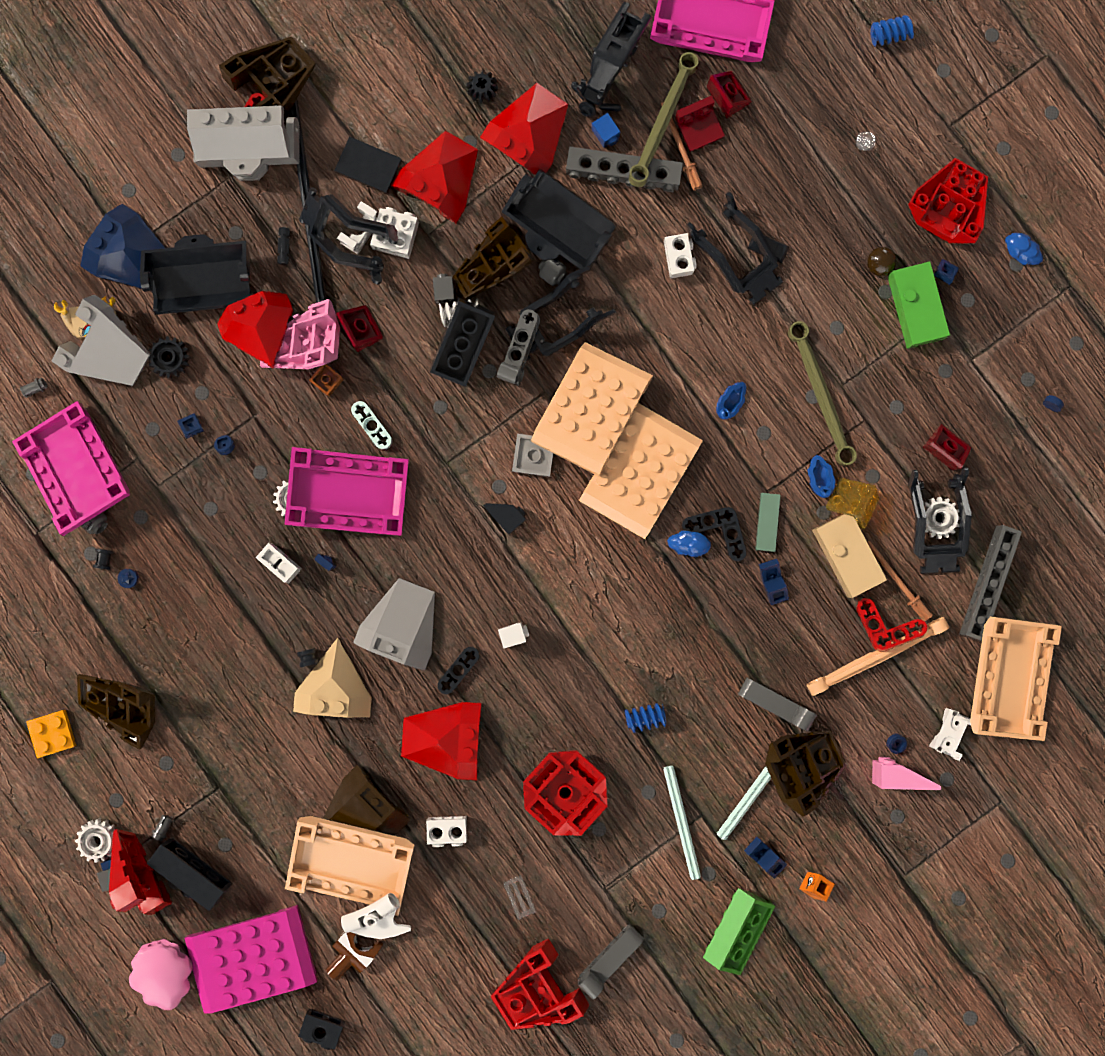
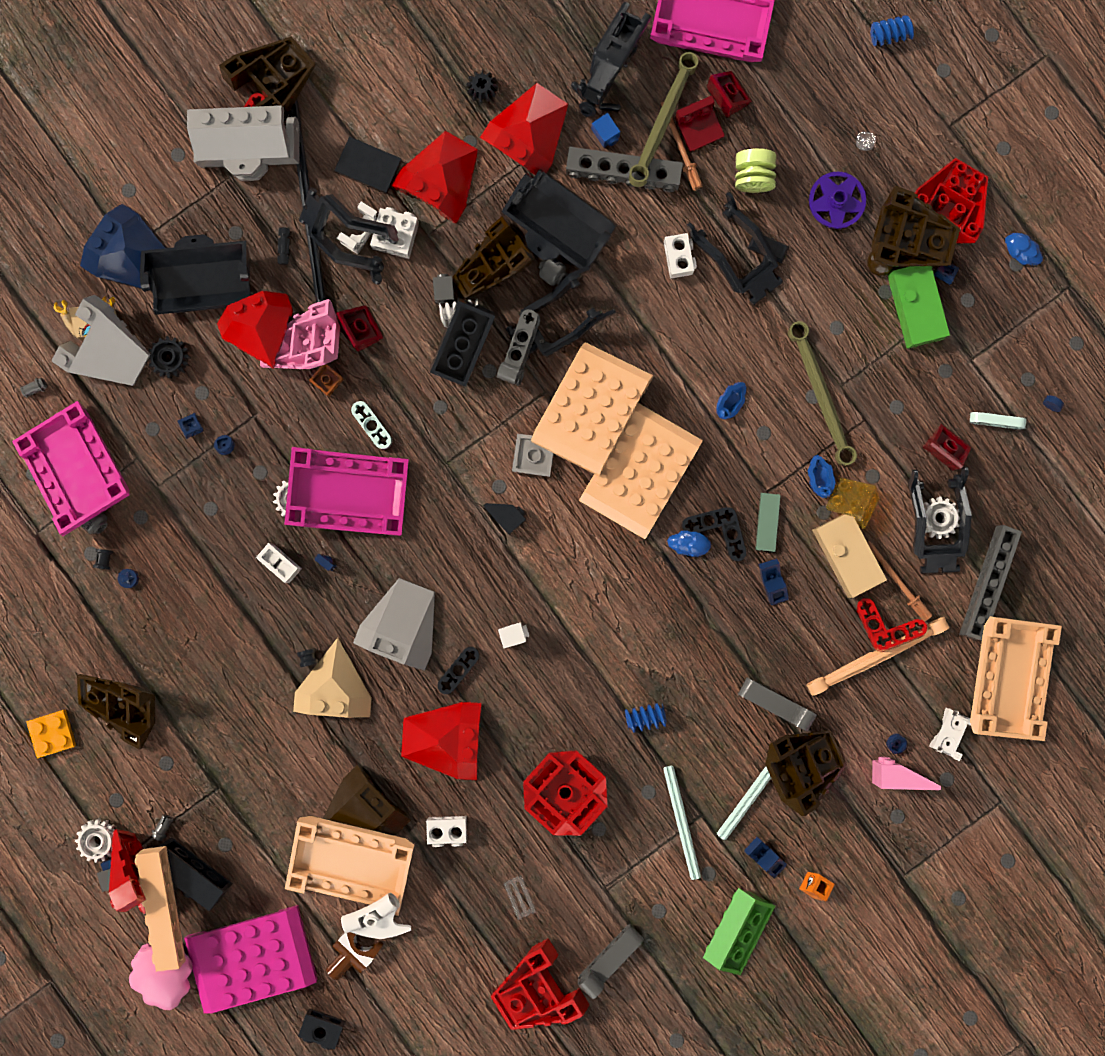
none -> light nougat brick [135,846,186,972]
none -> yellowish green wheel [735,149,776,193]
none -> dark purple wheel [809,172,866,229]
none -> dark brown wedge [871,186,960,267]
none -> light aqua beam [969,412,1026,429]

